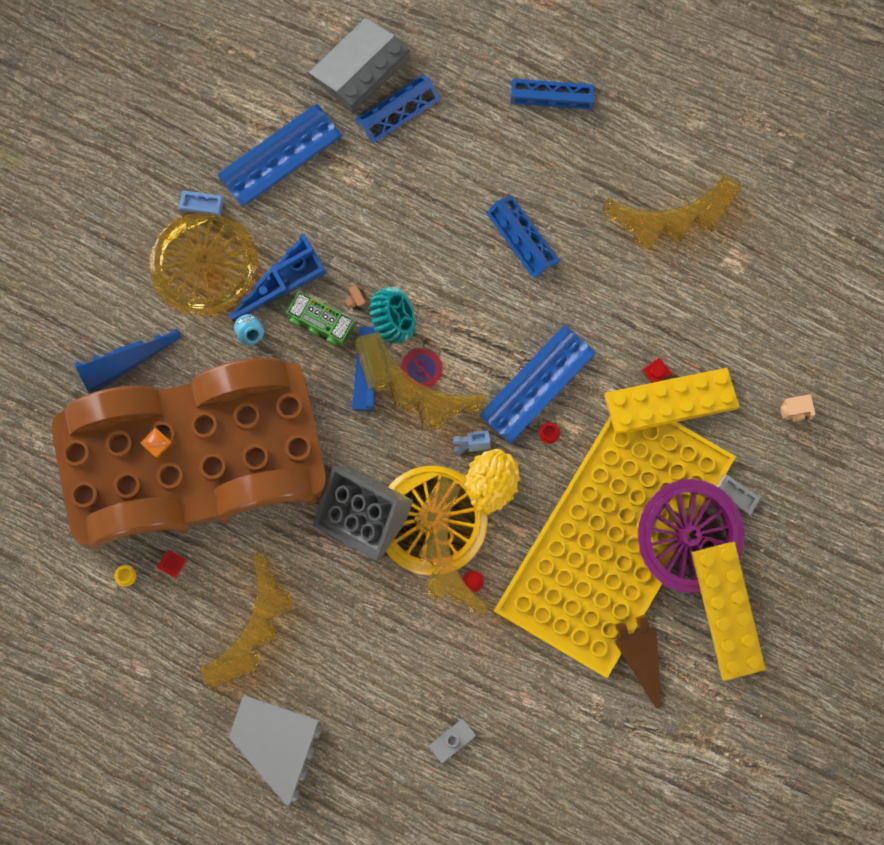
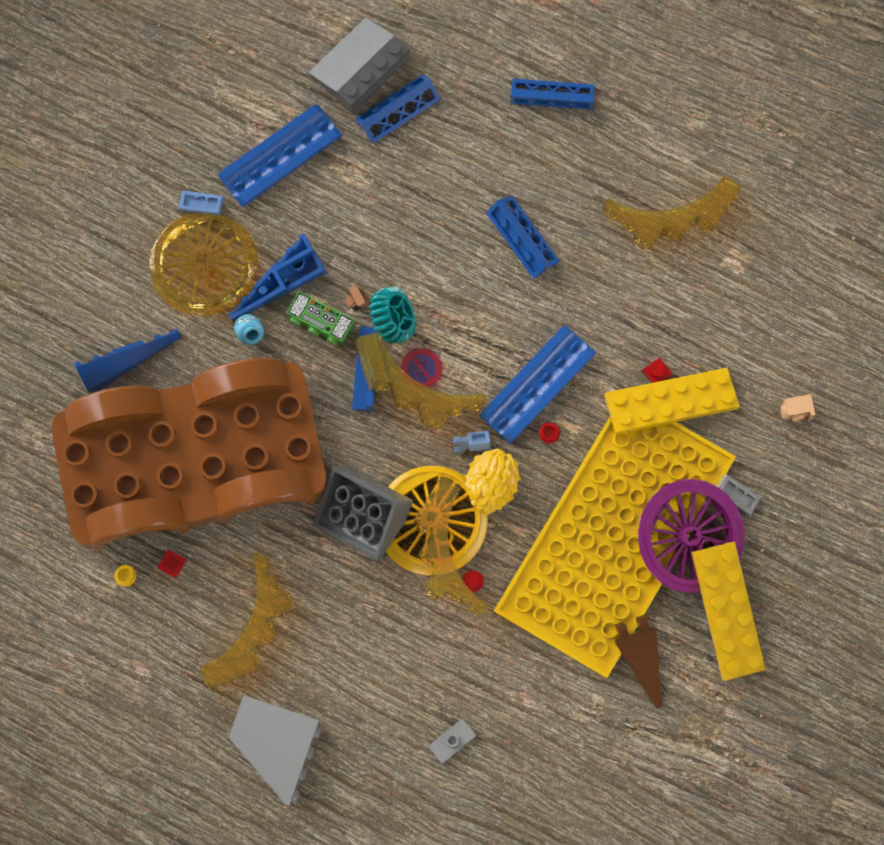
orange tile [140,427,172,459] -> none

